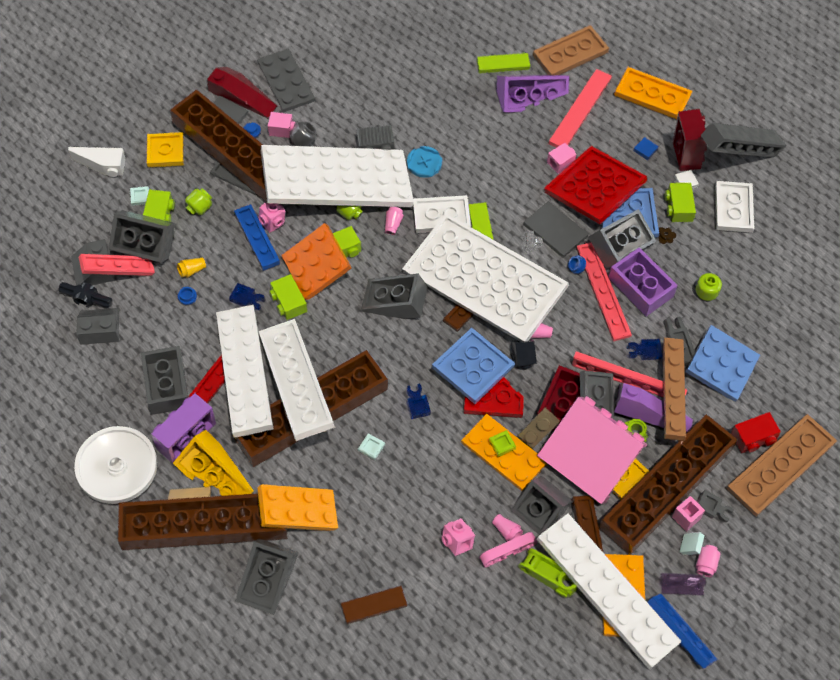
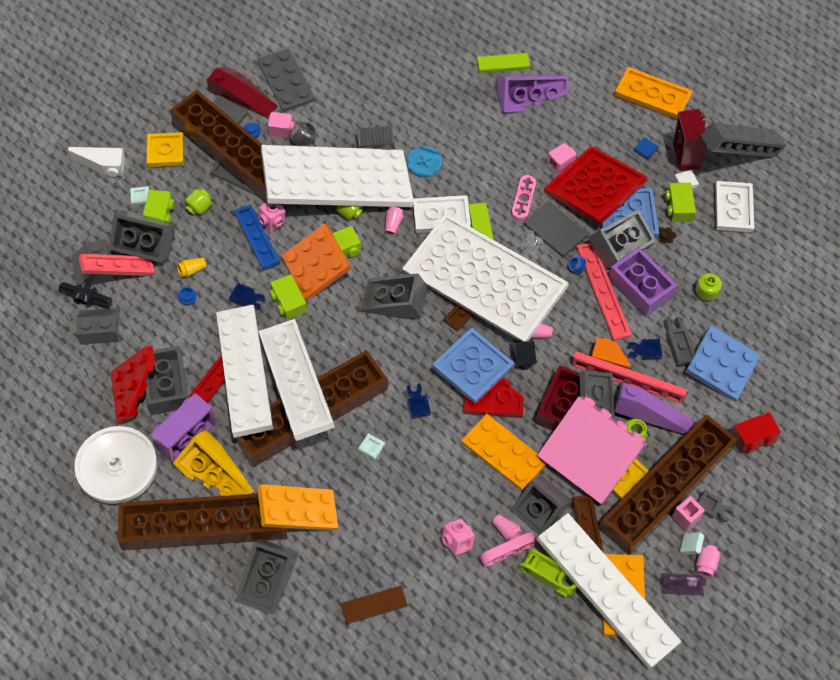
tan tile [168,487,211,499] -> none
lime tile [489,430,516,457] -> none
dark tan plate [518,408,560,448] -> none
medium nougat plate [533,25,609,75] -> none
coral tile [549,69,612,148] -> none
blue plate [647,594,717,669] -> none
medium nougat plate [663,337,686,441] -> none
medium nougat plate [727,414,837,517] -> none
none -> red plate [111,345,155,424]
none -> bright pink beam [512,175,536,222]
none -> orange slope [592,337,630,369]

